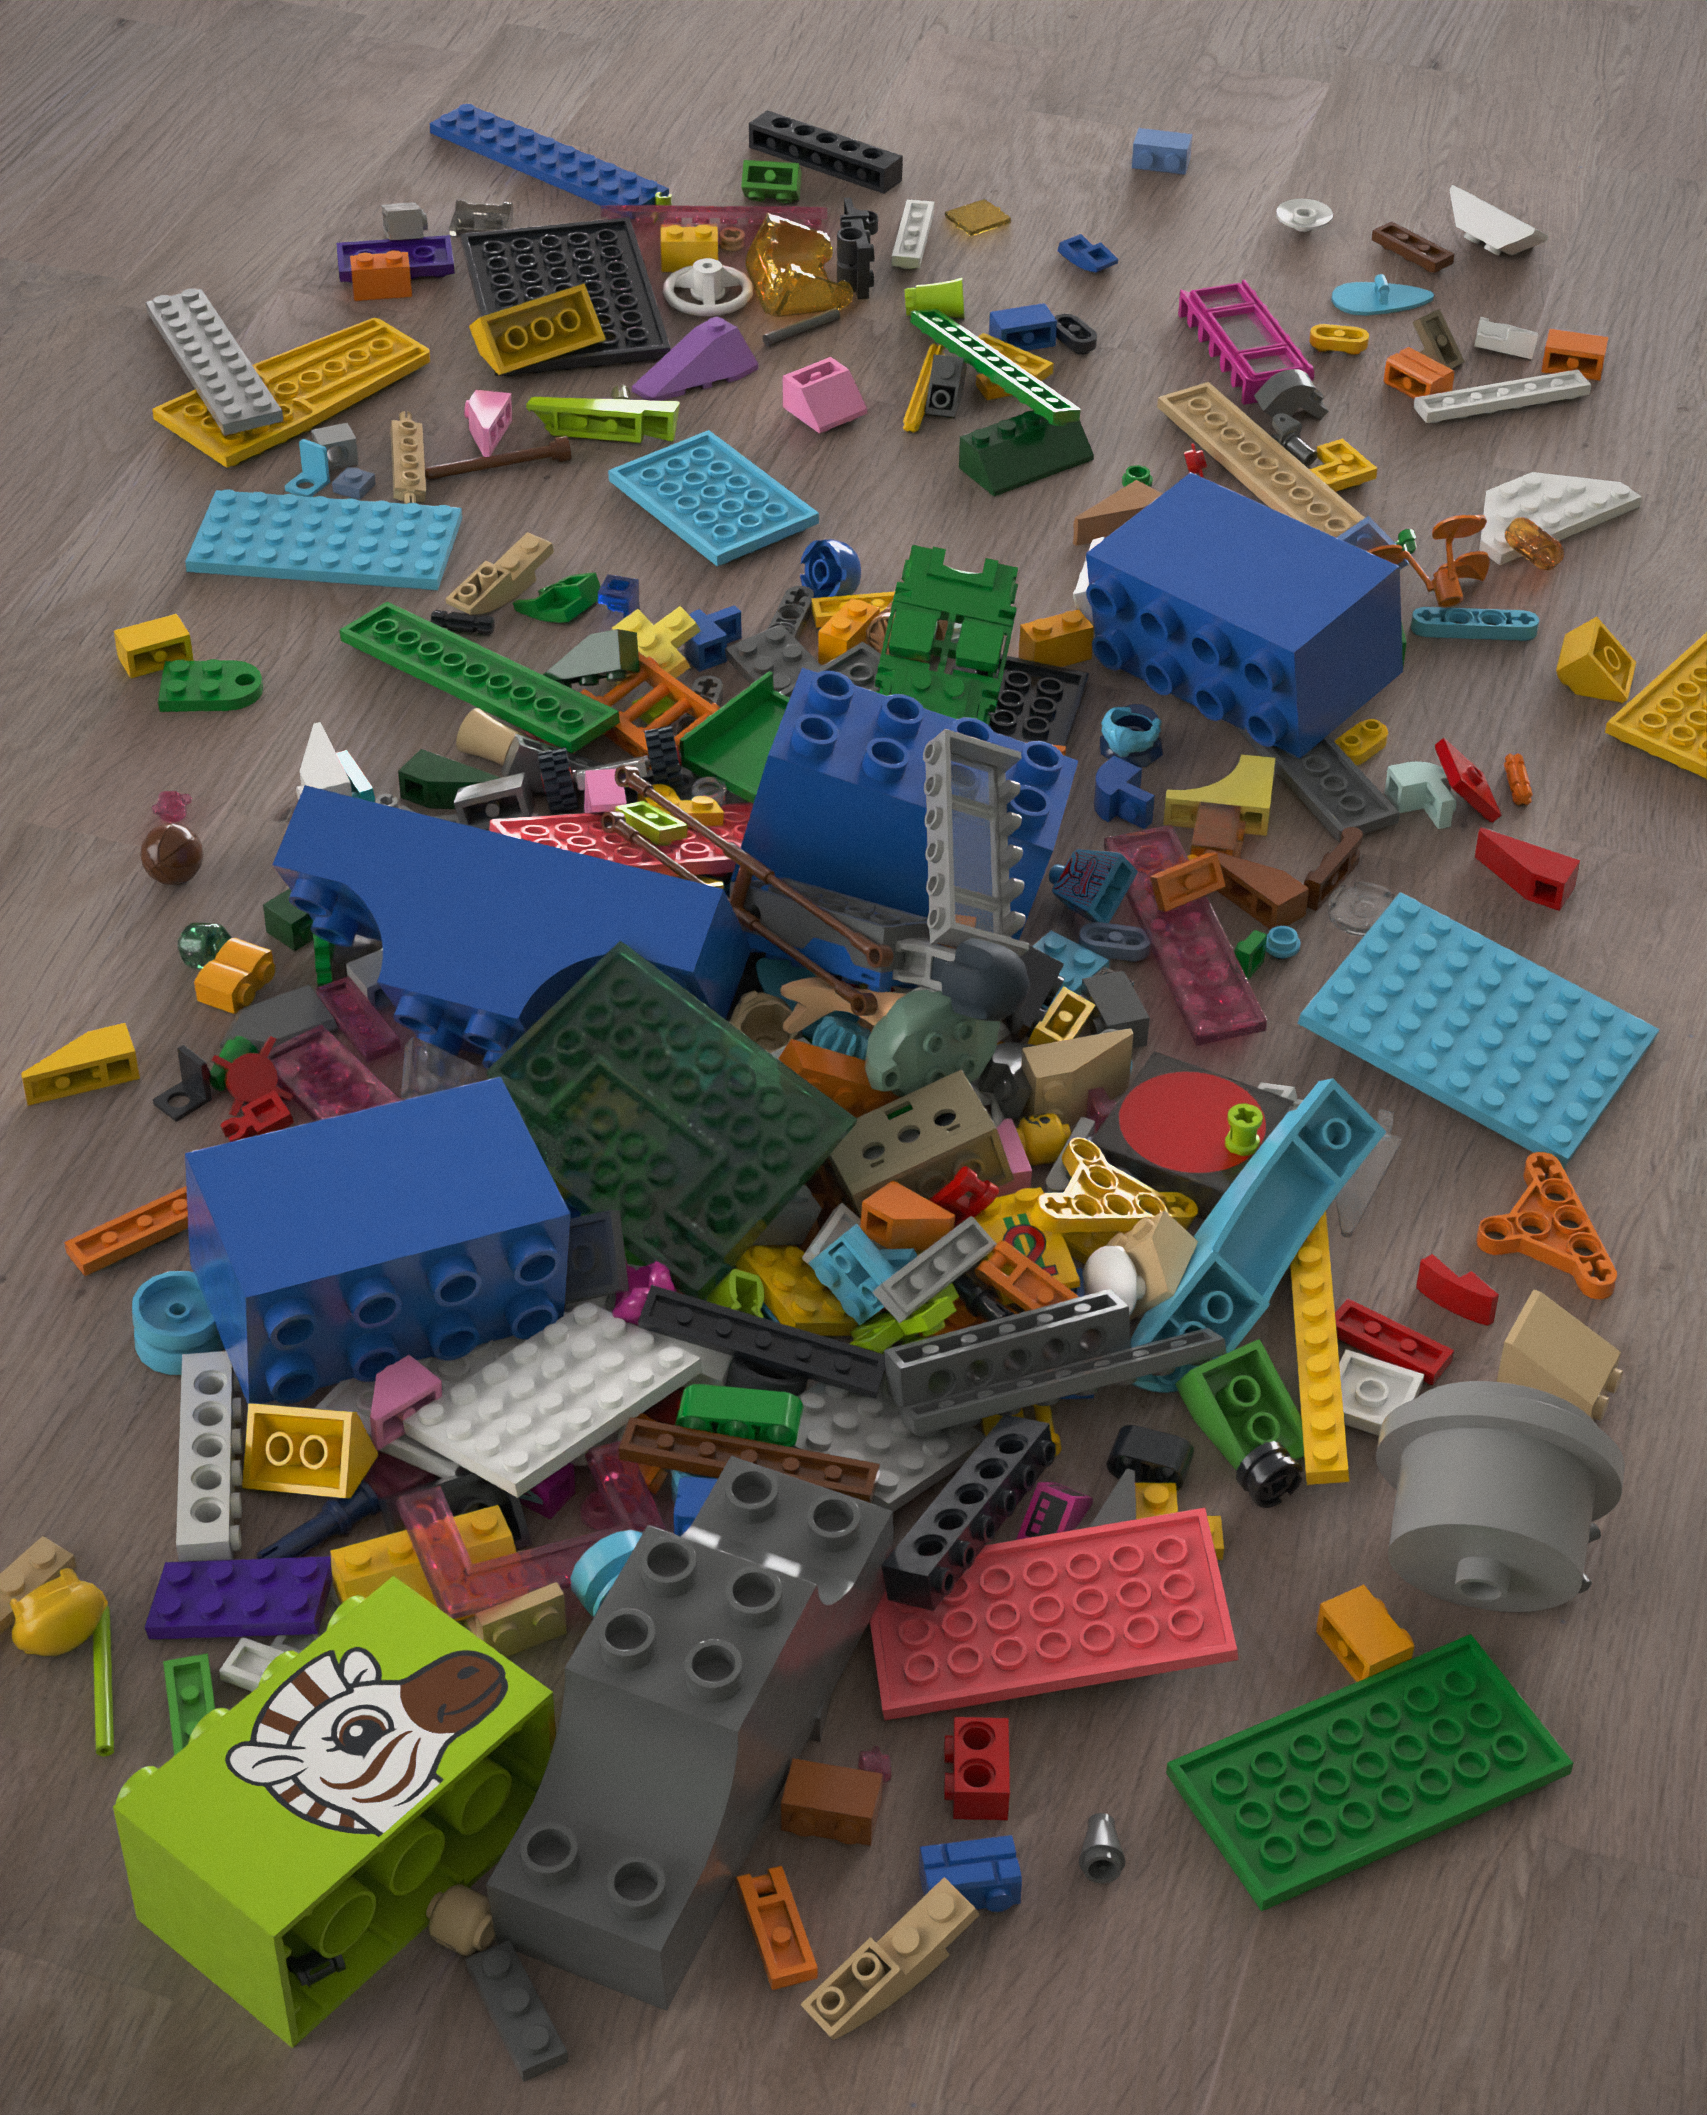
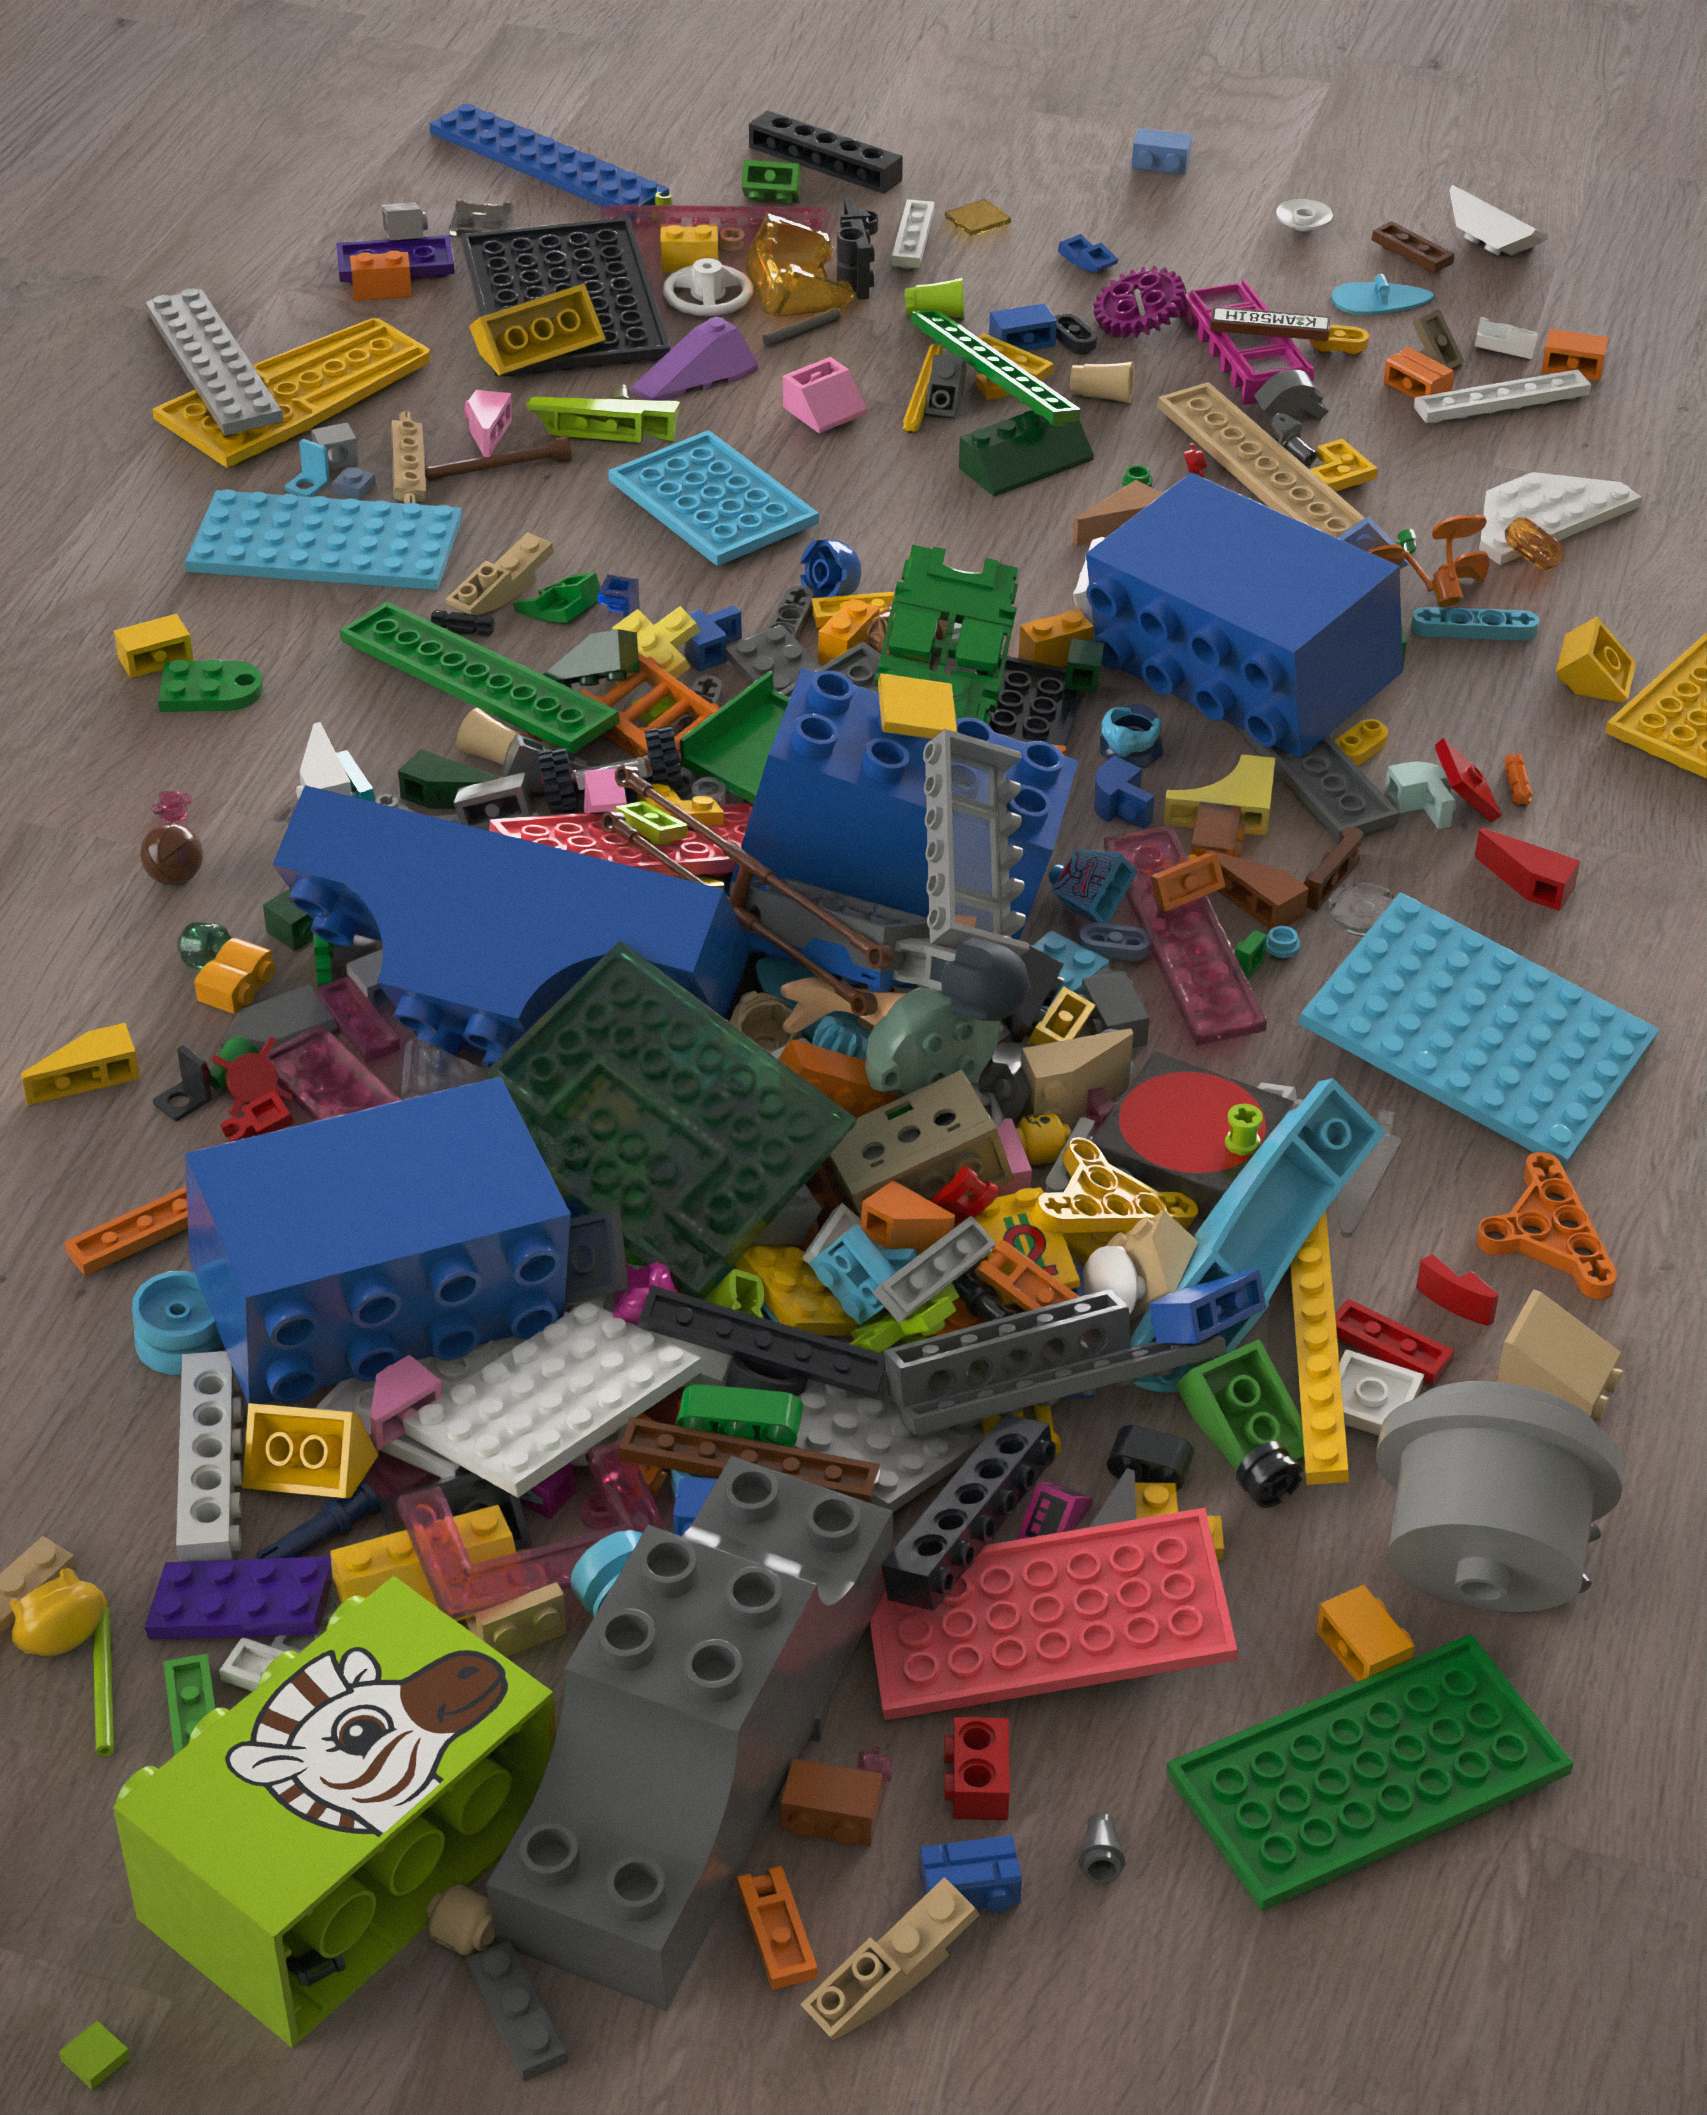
none -> lime tile [59,2020,130,2090]
none -> yellow tile [878,673,957,739]
none -> dark green brick [1064,638,1104,693]
none -> tan plant [1070,361,1135,404]
none -> magenta gear [1093,266,1187,339]
none -> blue slope [1149,1269,1266,1344]
none -> tile [1210,306,1331,341]

